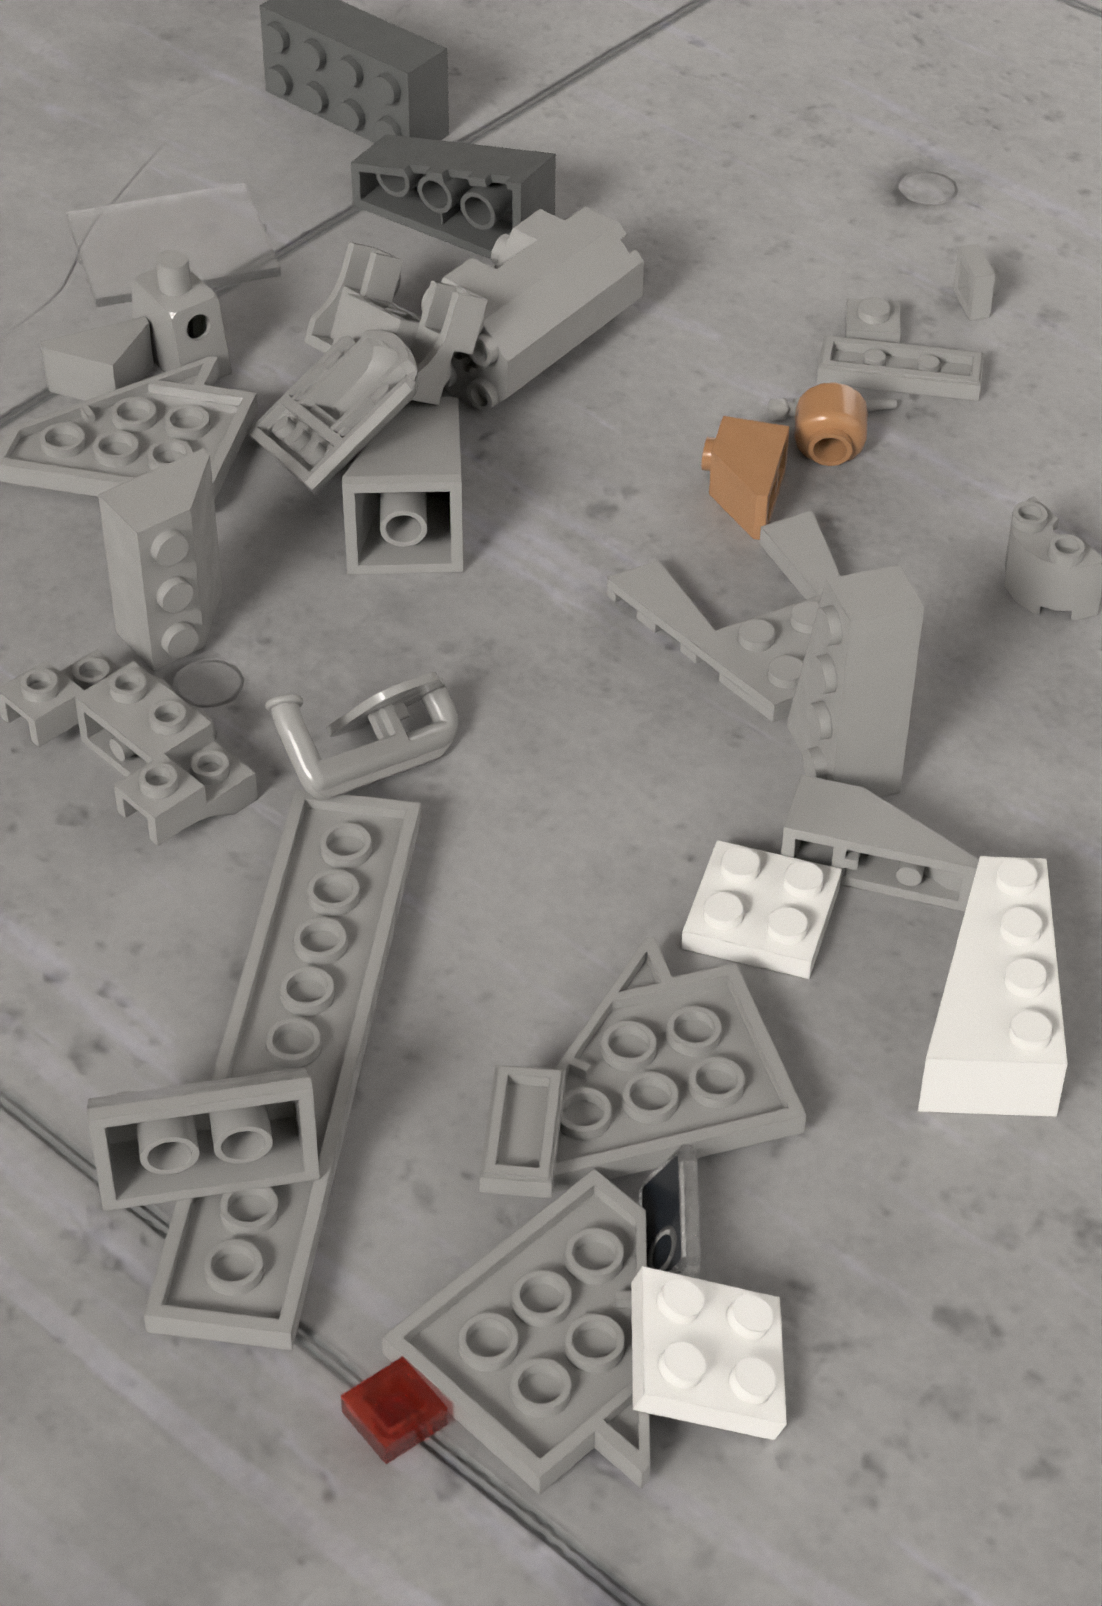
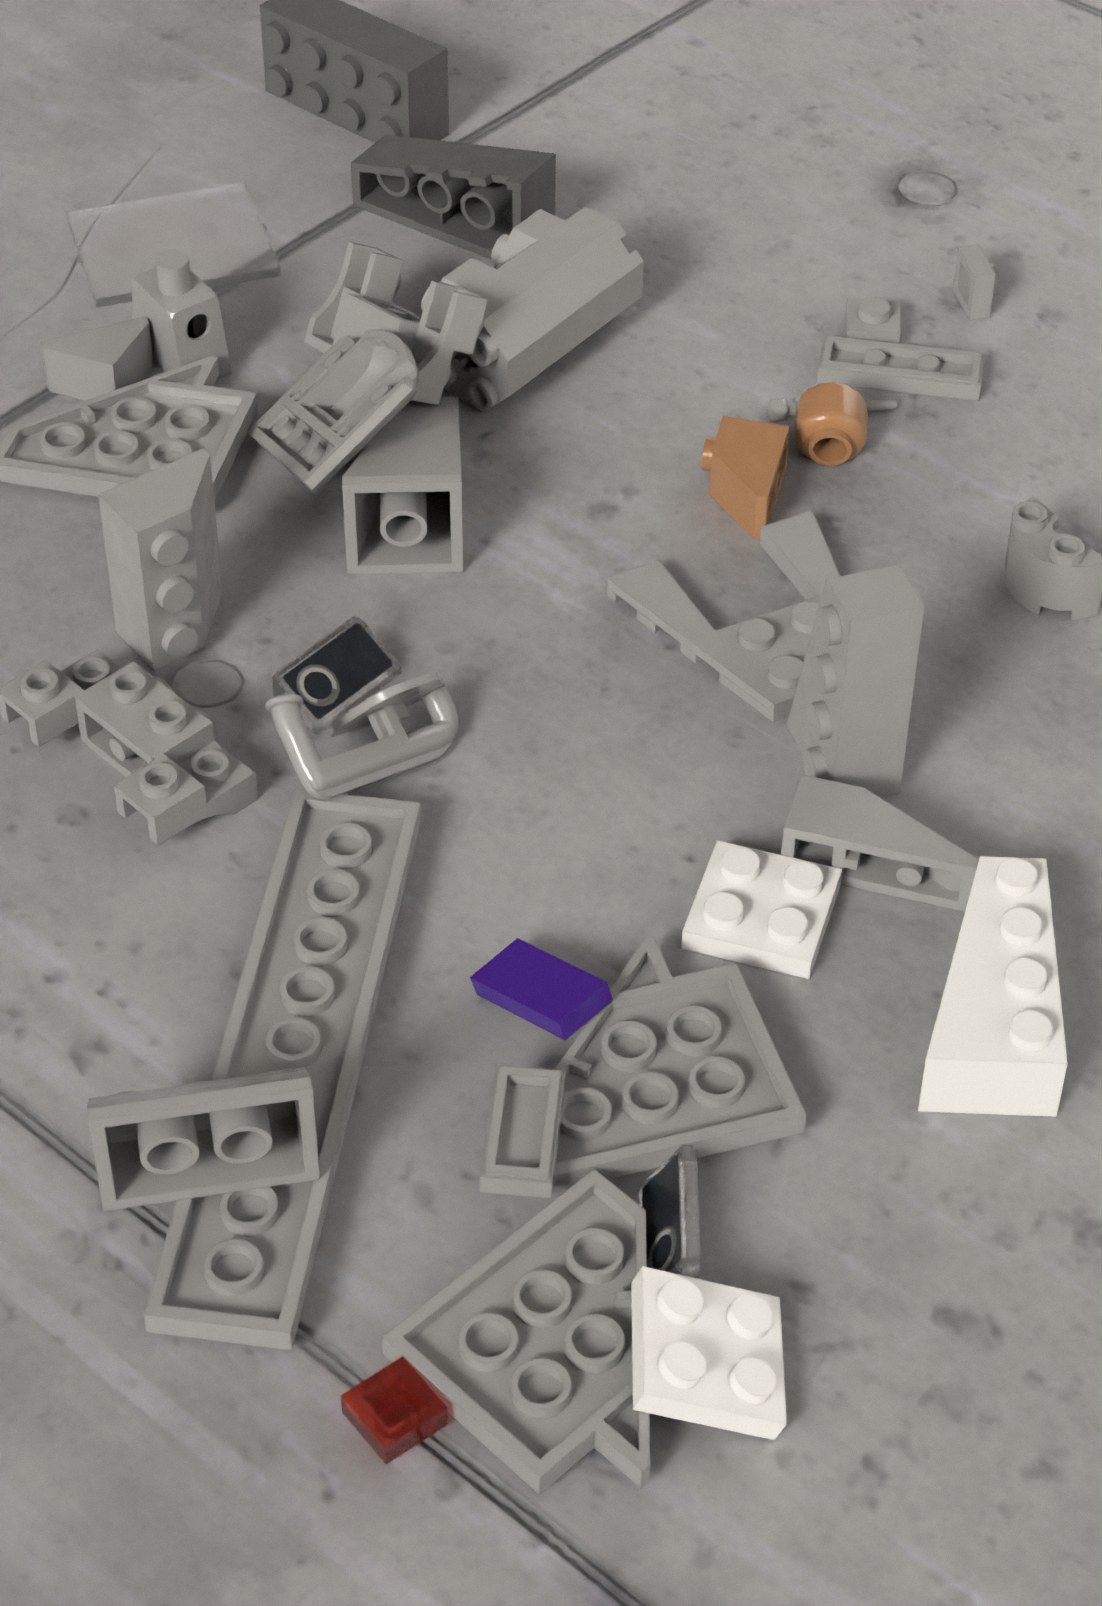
none -> slope [272,616,402,735]
none -> dark purple tile [470,938,613,1040]

